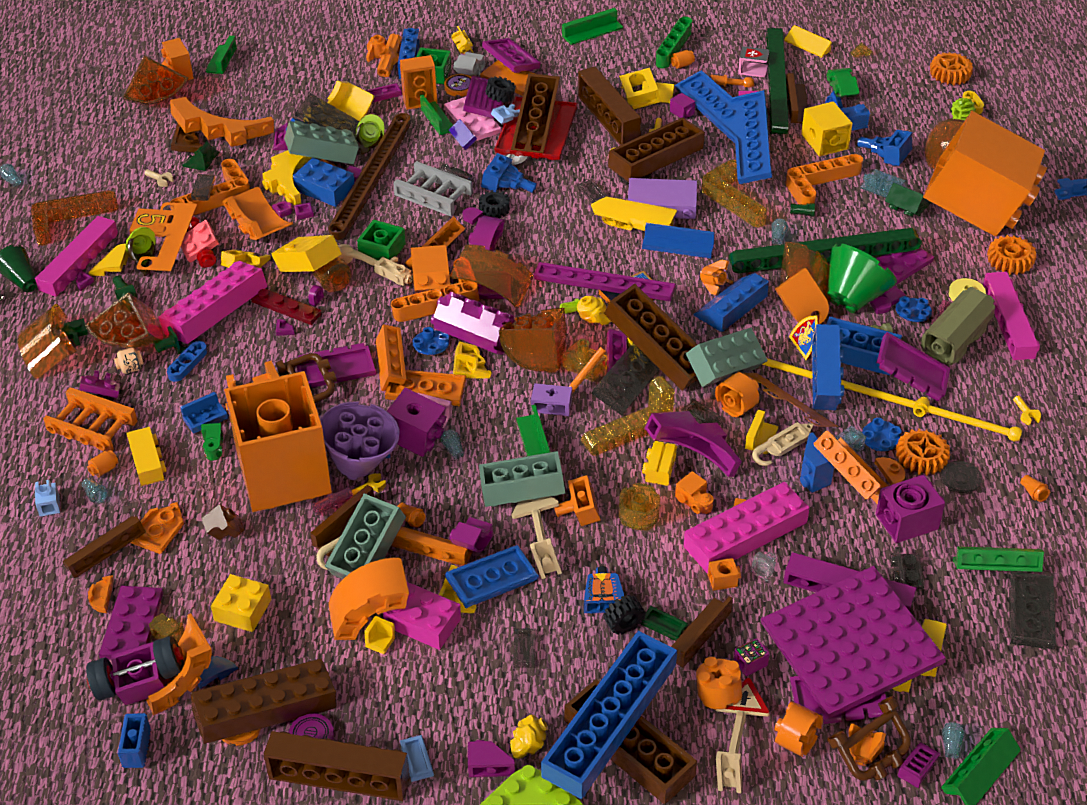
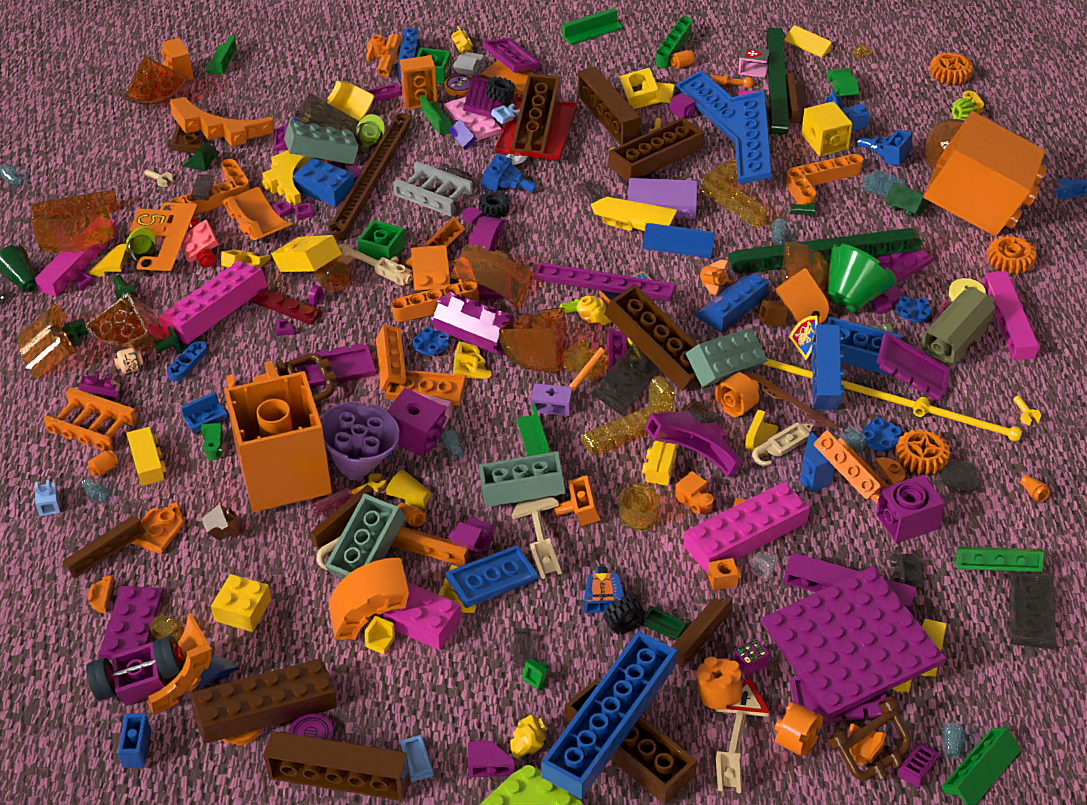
none -> clear orange panel [31,203,115,254]
none -> yellow slope [386,469,432,509]
none -> green tile [521,658,549,690]
none -> reddish brown brick [758,300,789,327]

